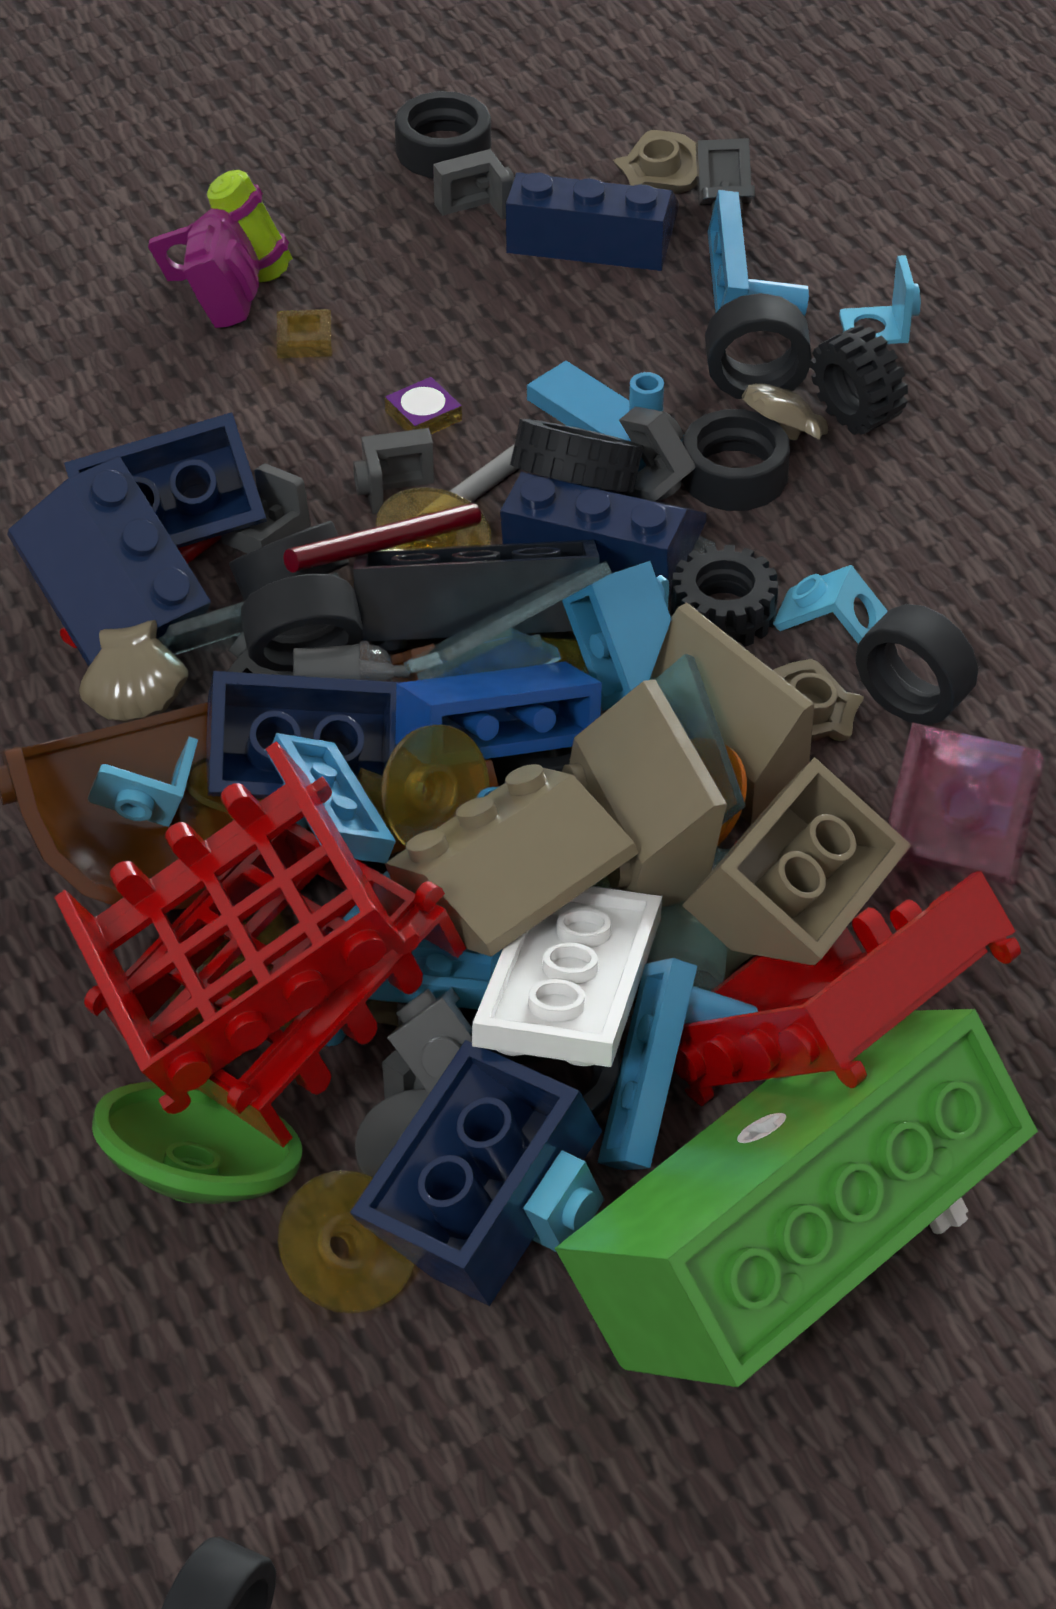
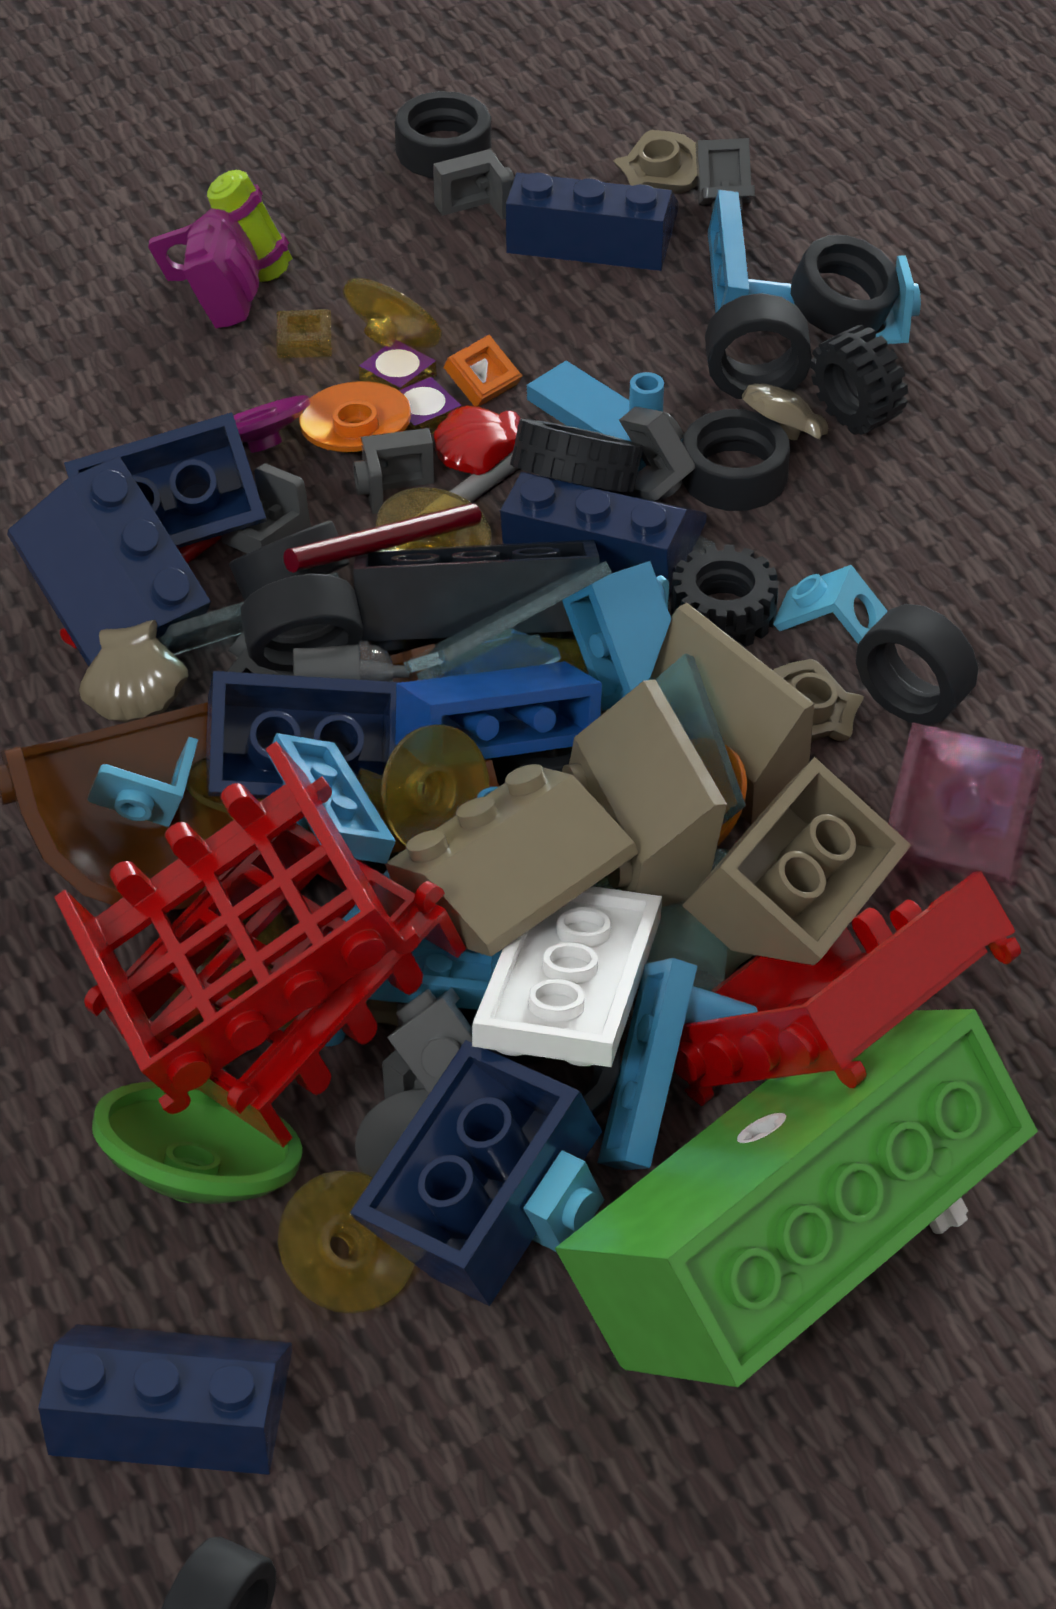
none -> dark blue slope [38,1324,292,1475]
none -> magenta dish [233,395,310,453]
none -> orange dish [299,381,411,452]
none -> clear yellow dish [343,278,442,348]
none -> tile [359,339,437,390]
none -> red animal [434,405,521,475]
none -> orange tile [443,334,522,407]
none -> black tyre [790,235,899,335]

